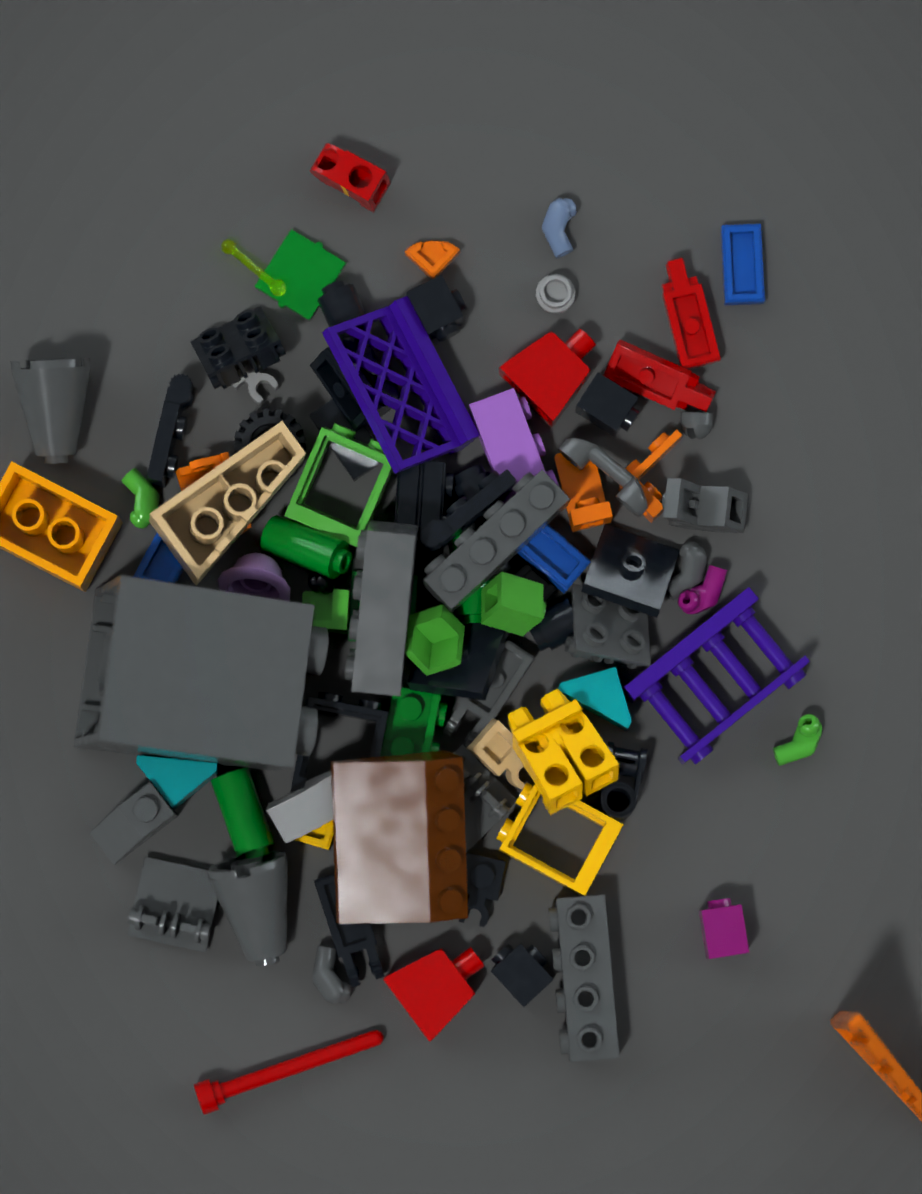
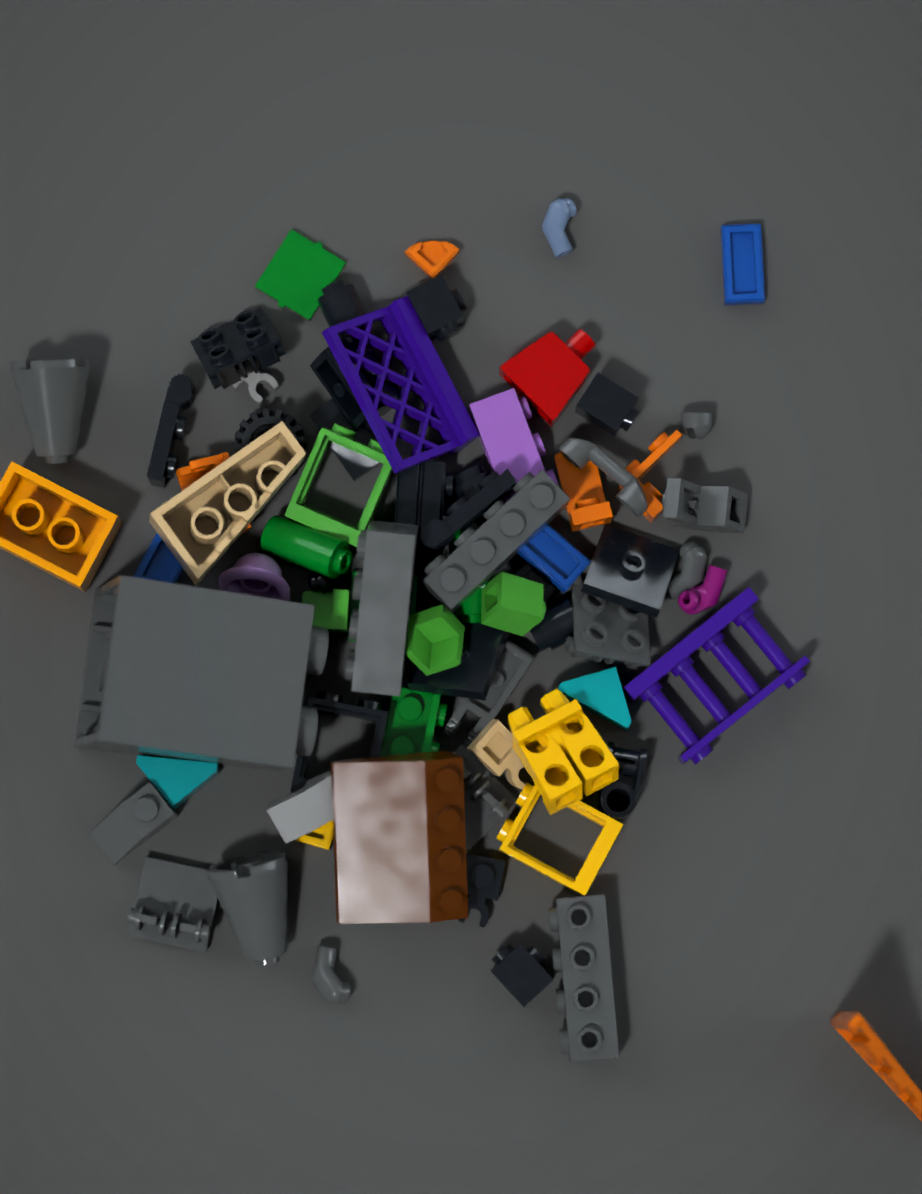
bright green arm [121,468,160,529] -> none
red piece [194,1030,384,1115] -> none
green brick [210,767,275,858] -> none
clear neon green hinge [221,239,286,296] -> none
red leg [310,143,391,213] -> none
black hinge [314,874,385,988] -> none
red torso [383,947,485,1042] -> none
light grey plate [536,274,575,314] -> none
red hinge [603,339,716,412] -> none
red hinge [661,258,721,369] -> none
magenta brick [699,898,749,959] -> none
bright green arm [773,714,822,766] -> none

